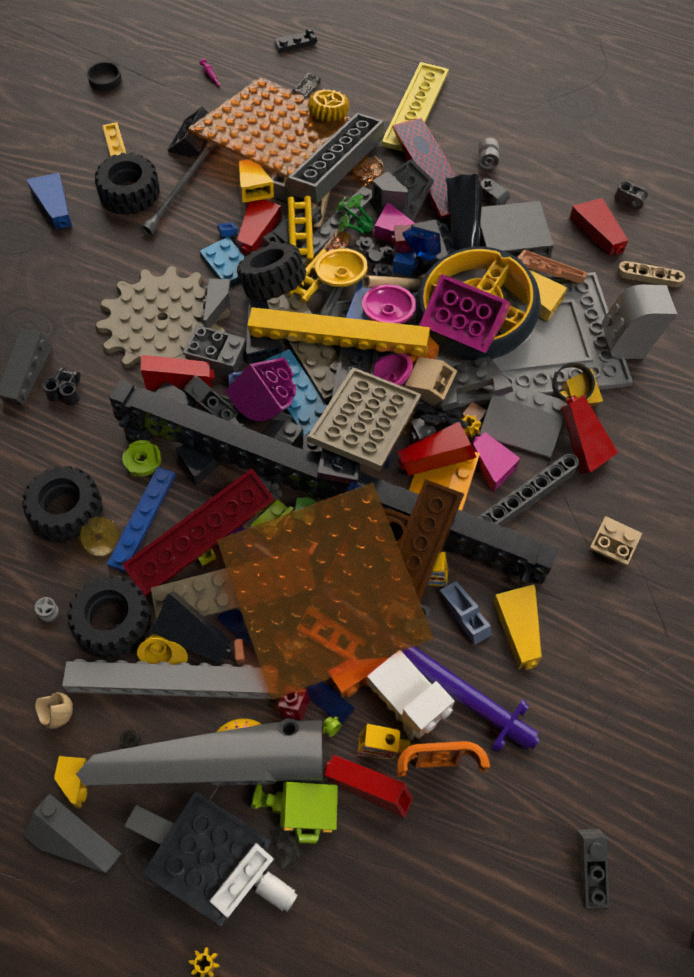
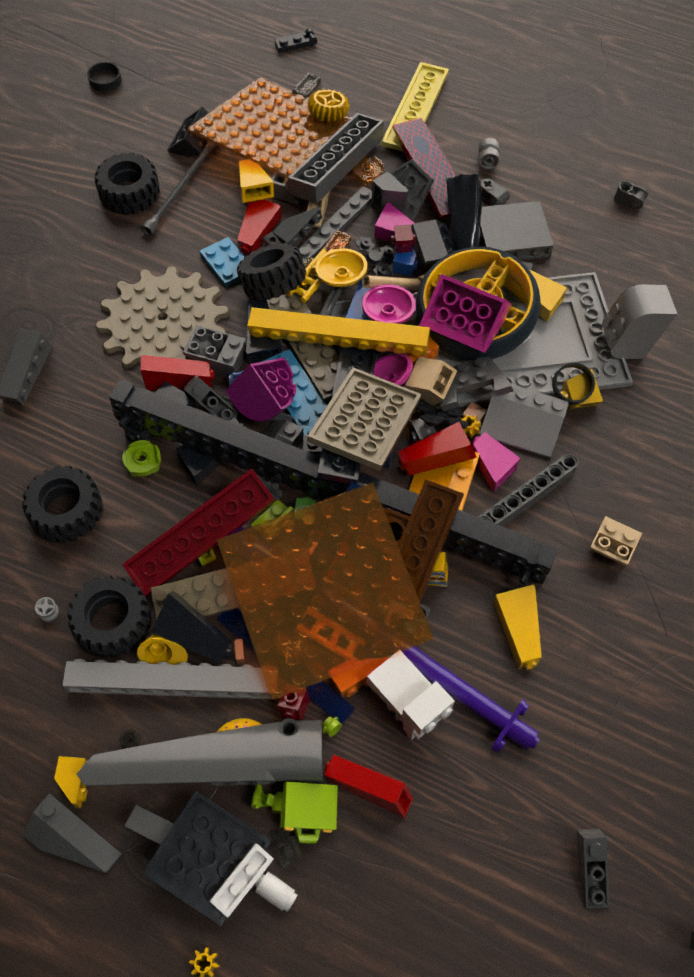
slope [27,173,72,229] -> none
tan hair [35,692,73,729] -> none
black piece [42,367,81,406] -> none
clear yellow dish [80,517,120,556] -> none
yellow tile [102,122,126,156] -> none
blue plate [107,467,176,573] -> none
dark pink piece [199,59,220,87] -> none
slope [201,279,231,328] -> none
blue plate [217,222,238,238] -> none
yellow bar [287,196,314,261] -> none
plant [334,194,374,234] -> none
yellow torso [357,724,410,759] -> none
orange piece [397,741,490,777] -> none
clear blue slope [402,226,441,259] -> none
sand blue slope [439,581,492,645] -> none
nougat wing [518,249,588,284] -> none
red slope [561,395,618,474] -> none
red slope [570,198,628,256] -> none
tan beam [617,261,685,287] -> none

